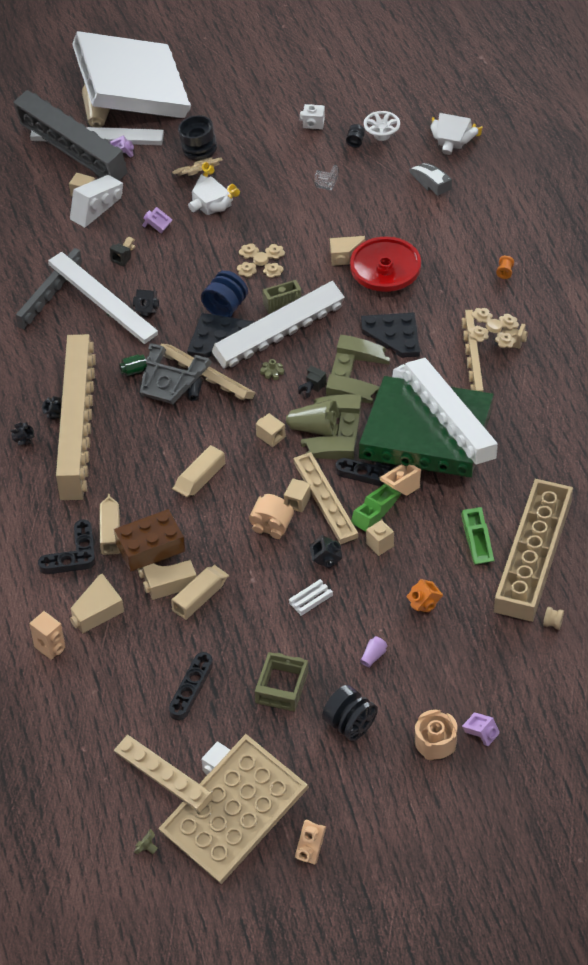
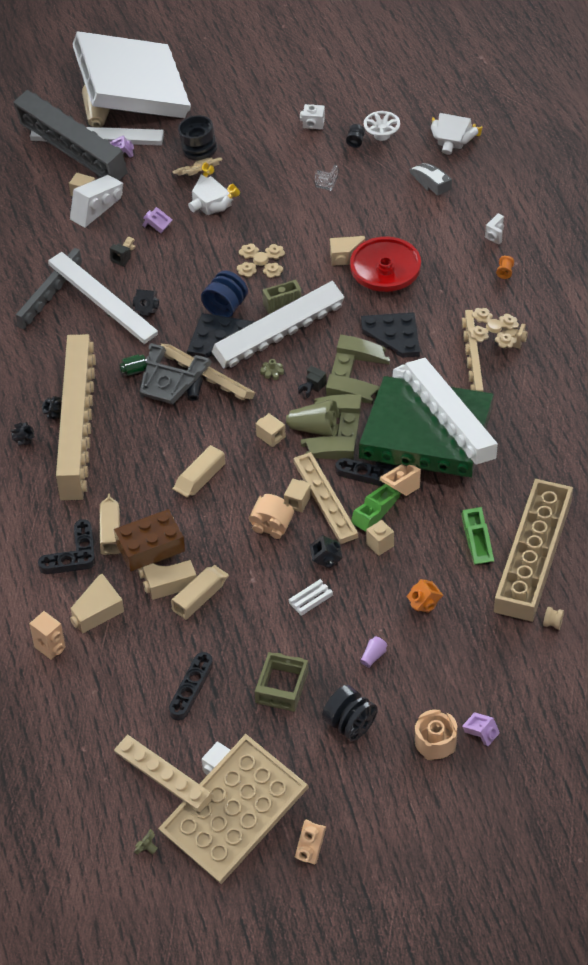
none -> white bracket [485,214,504,244]

